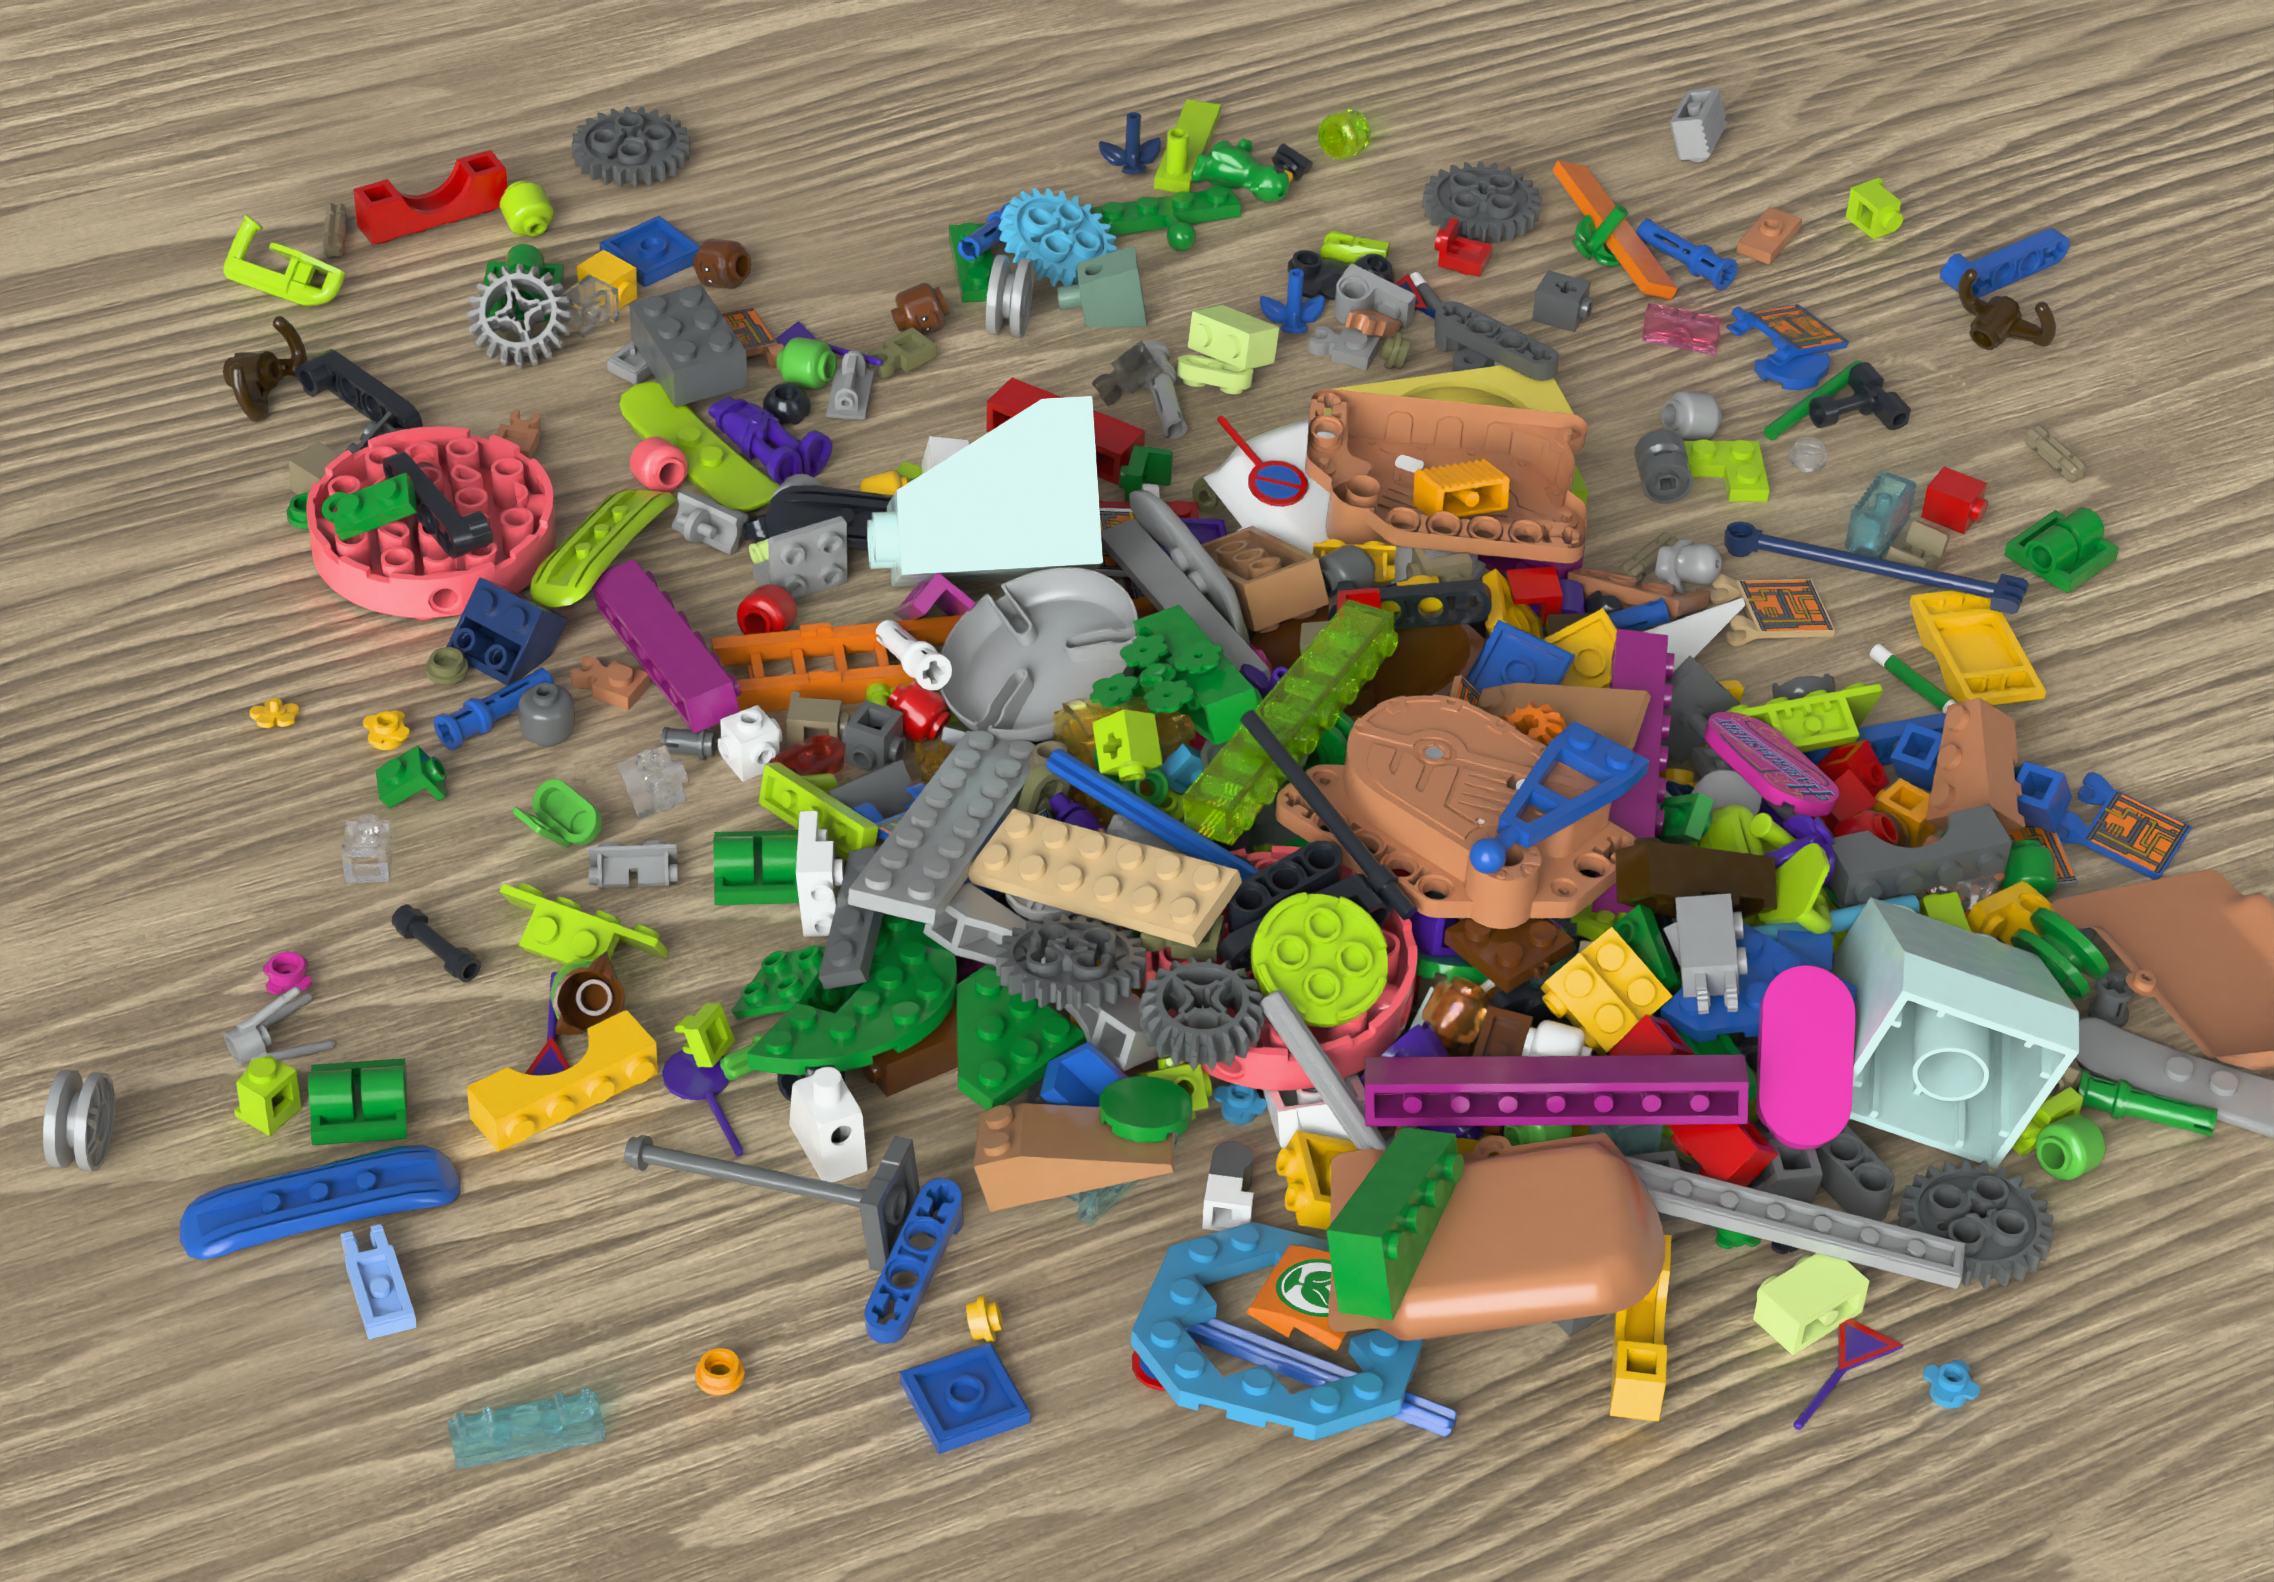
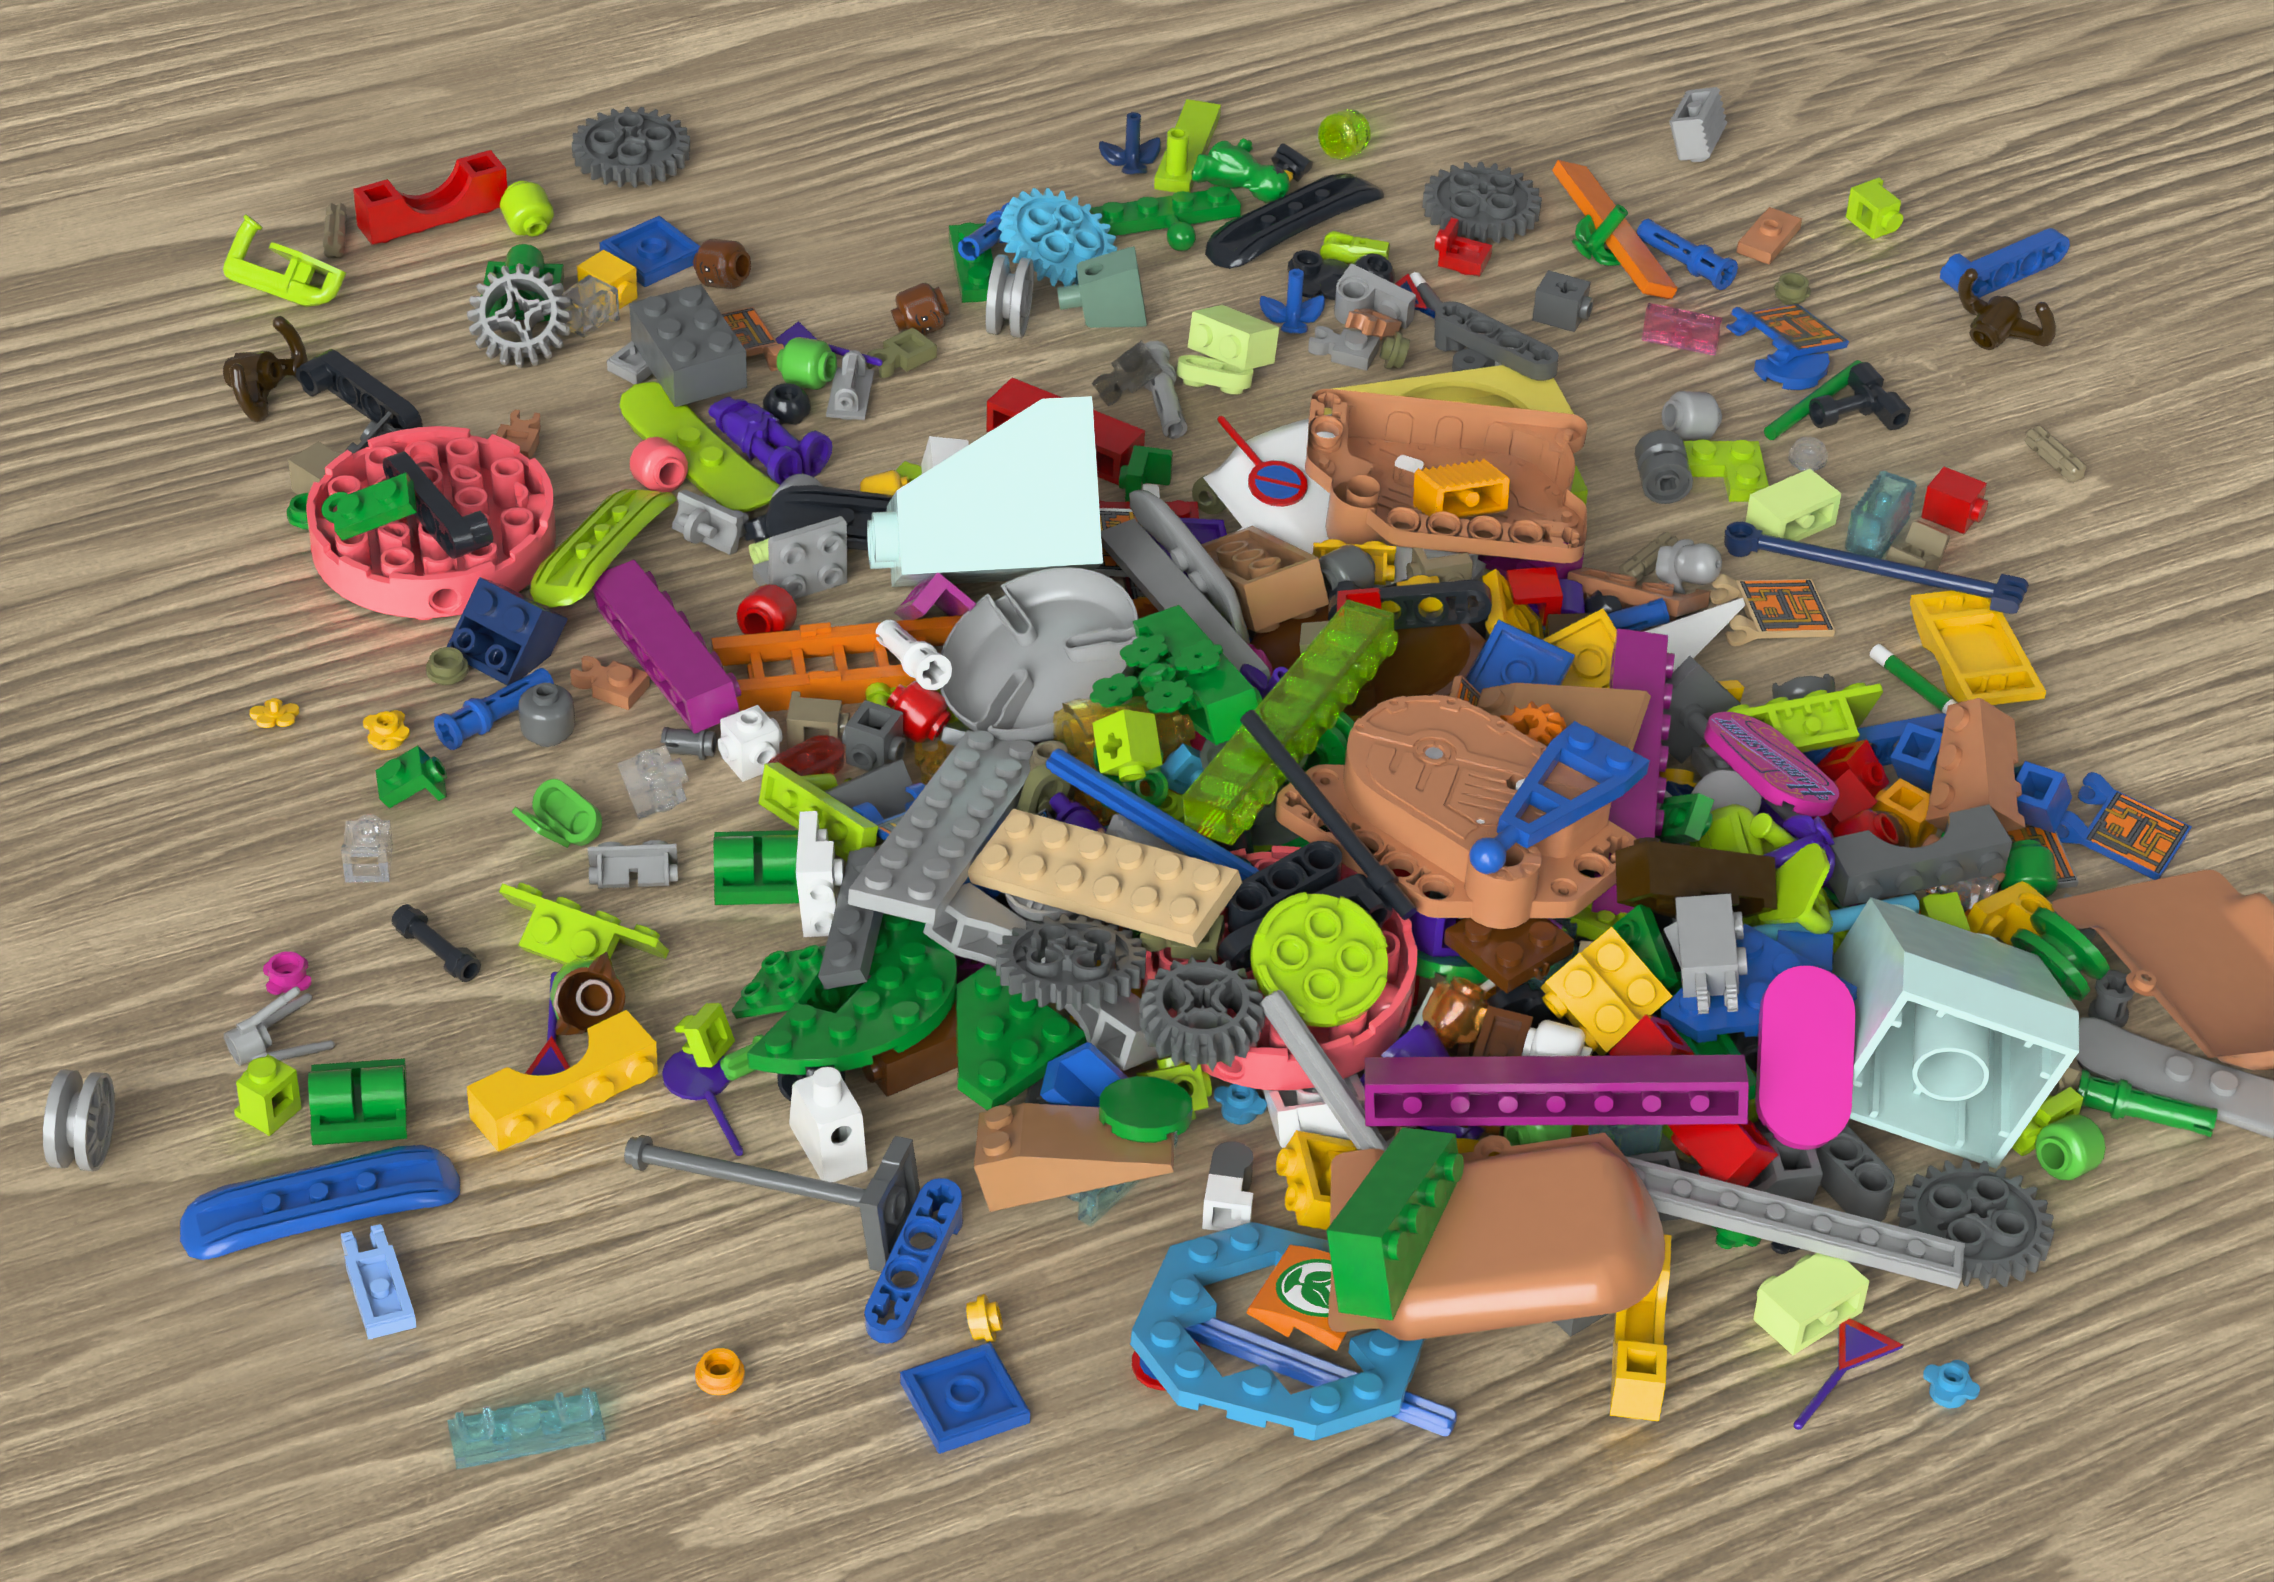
green plate [2004,507,2119,594] -> none
none -> black piece [1205,173,1384,269]
none -> yellowish green brick [1746,469,1841,541]
none -> olive plate [1774,272,1811,305]

